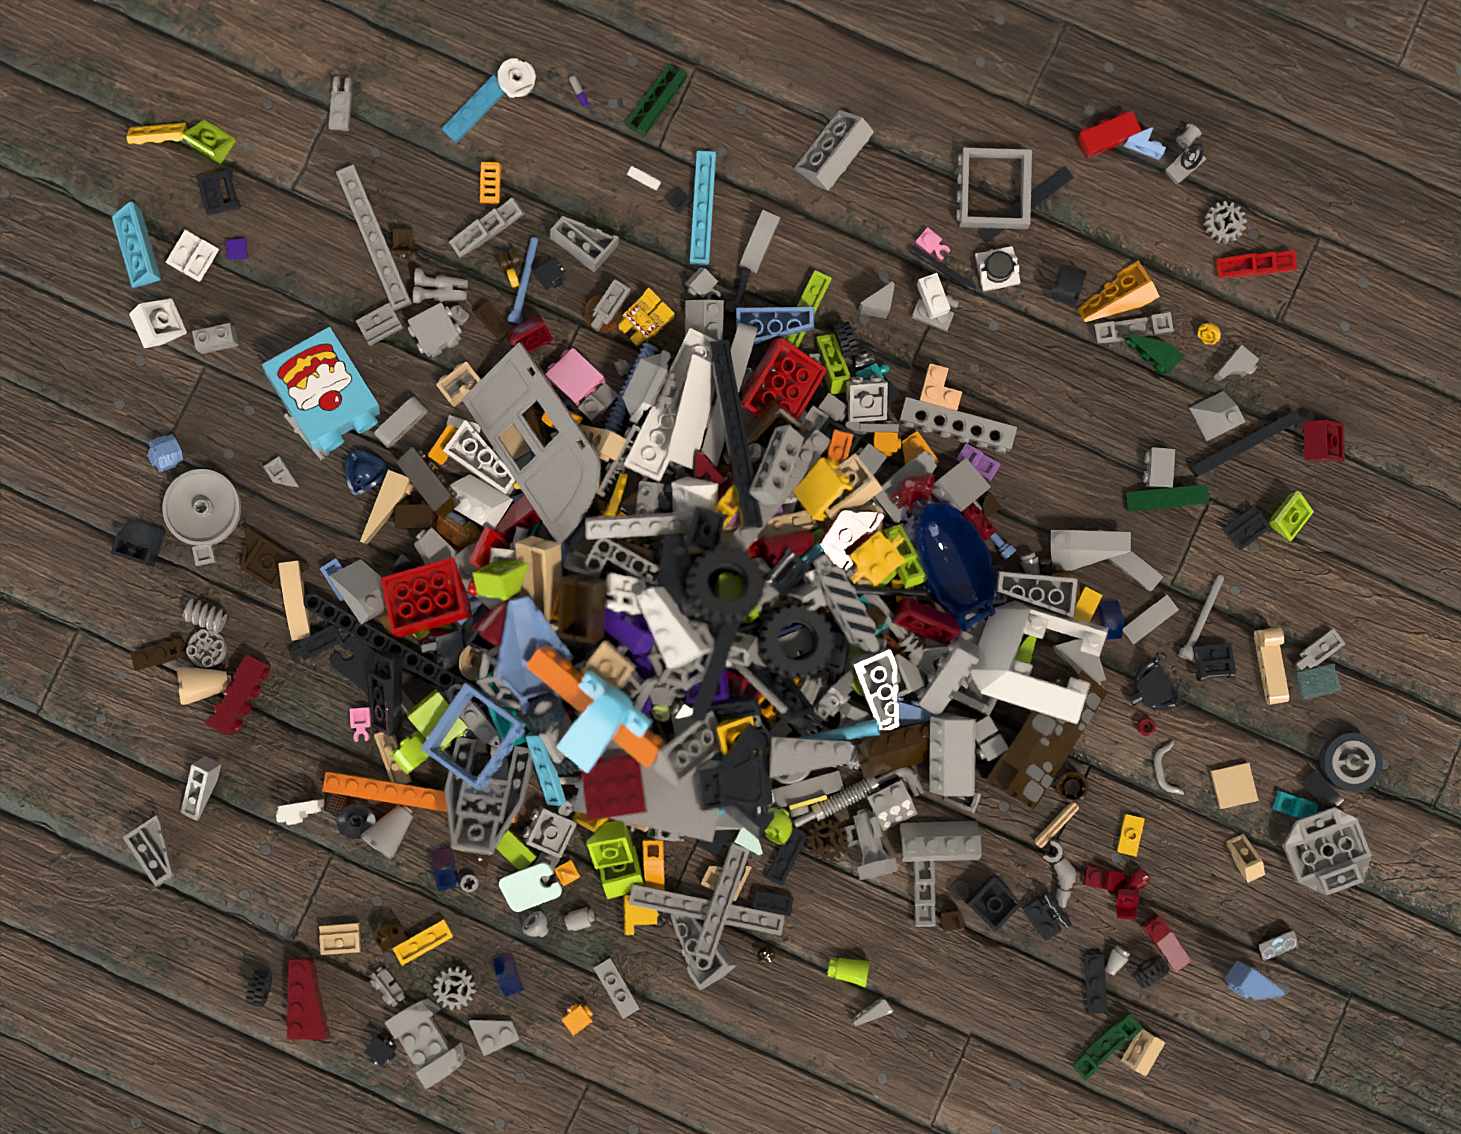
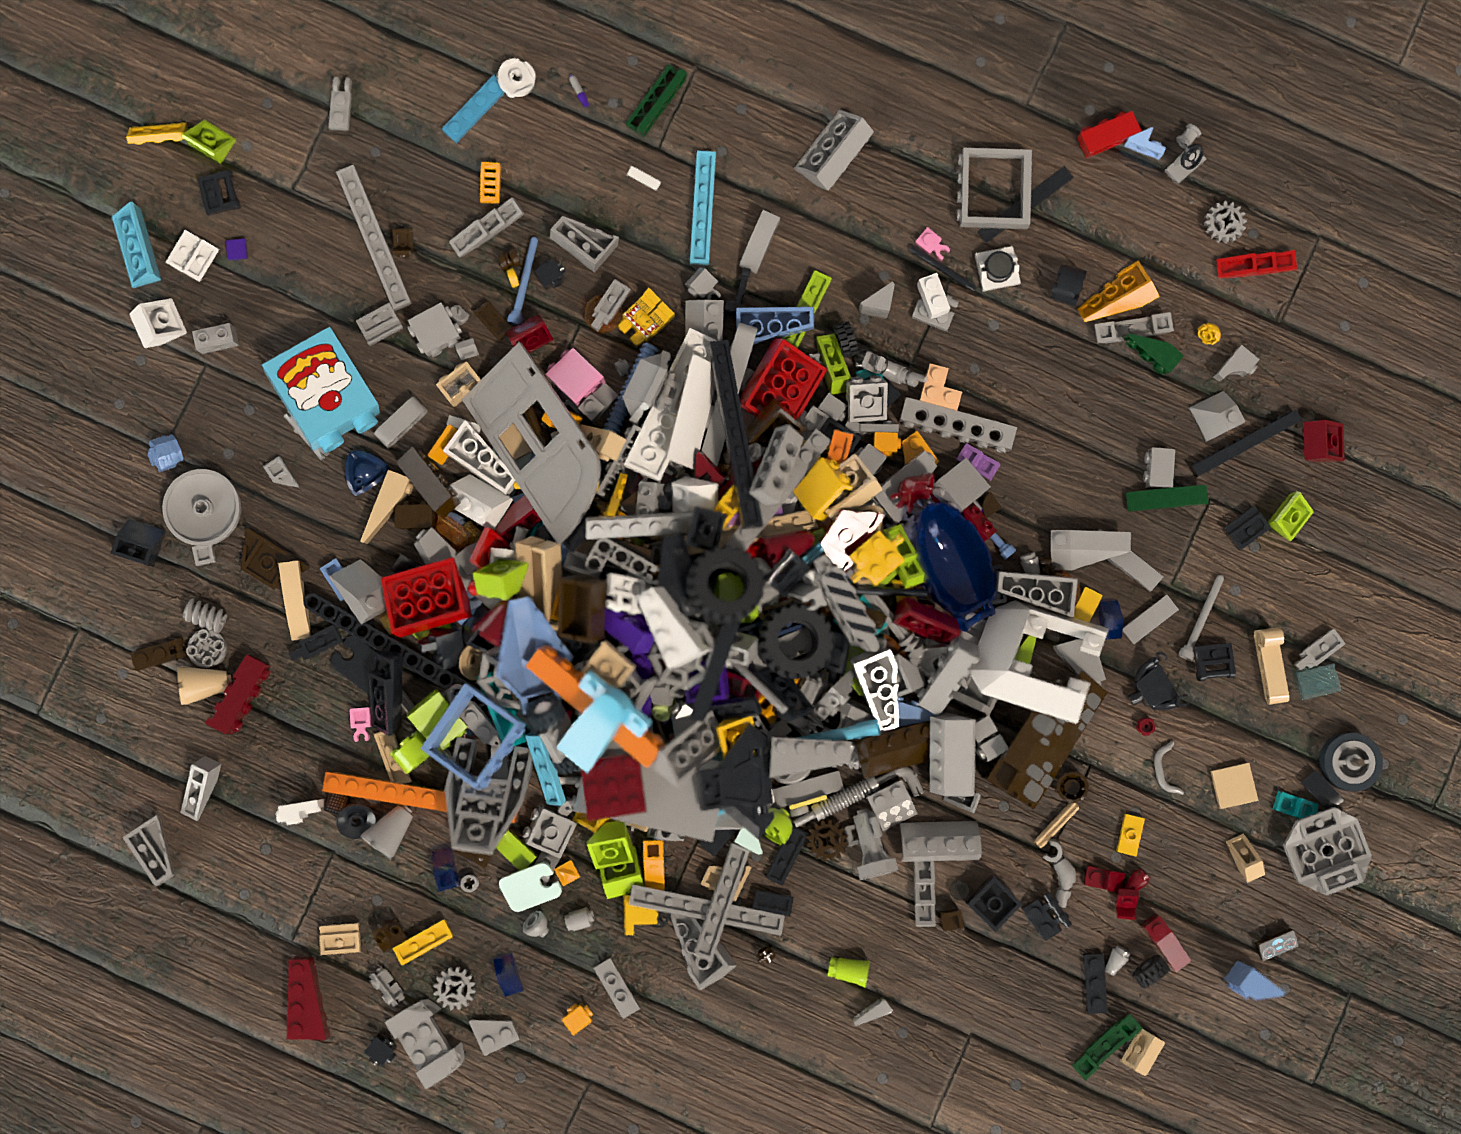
black tyre [246,969,272,1007] -> none
light grey piece [413,268,468,303] -> none
black tile [666,187,693,214] -> none
none -> light grey plate [455,338,479,360]
none -> light grey piece [861,351,928,387]

